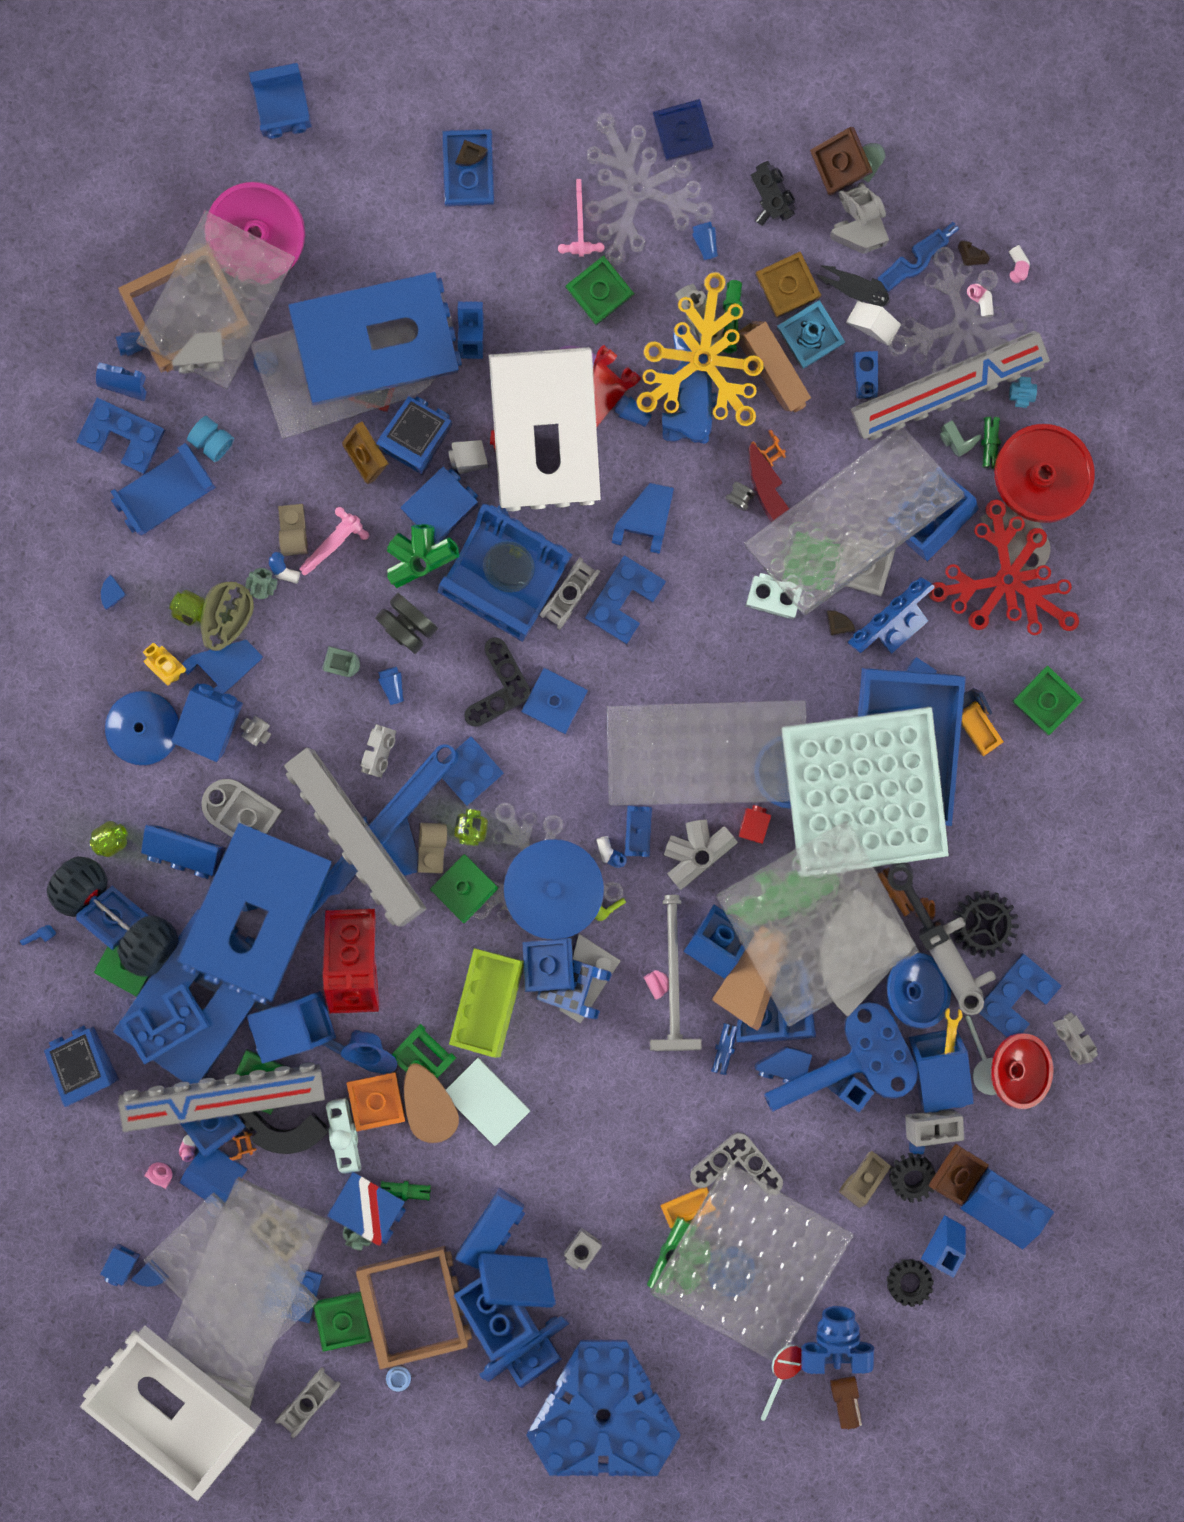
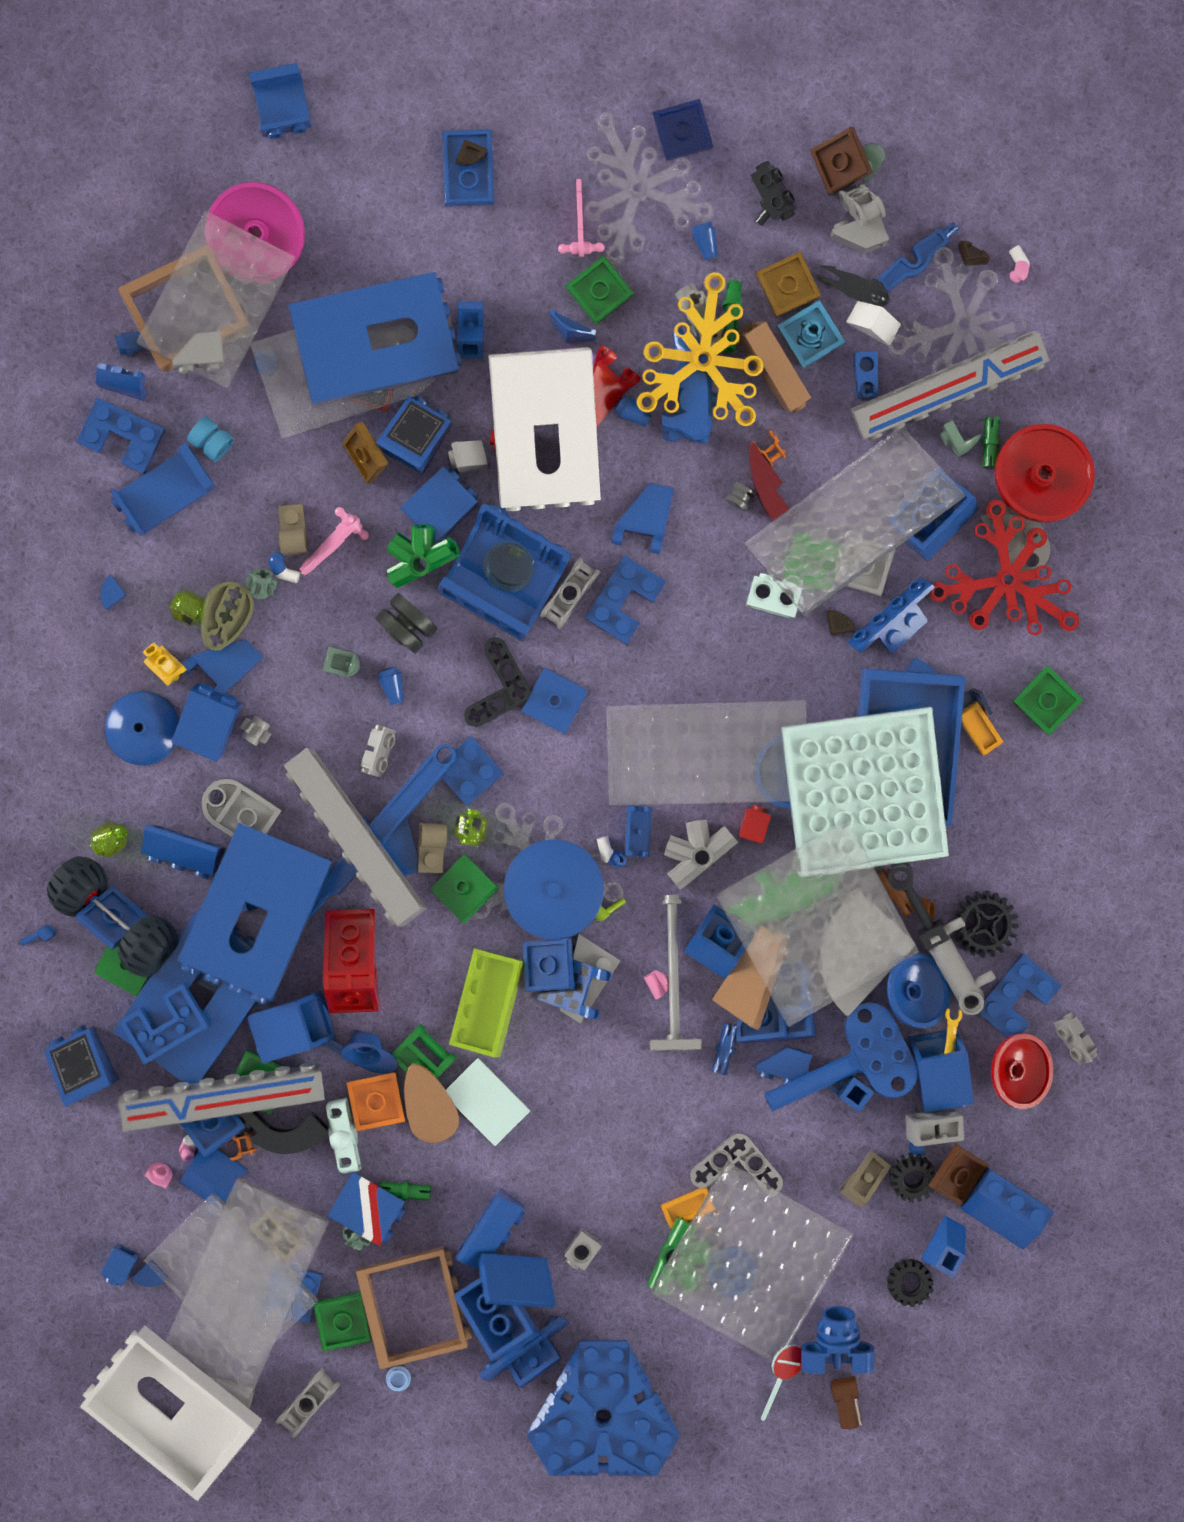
light aqua piece [965,1015,997,1095] -> none
arm [967,284,994,317] -> none
dark azure gear [1009,376,1037,408] -> none
none -> blue slope [550,309,597,344]

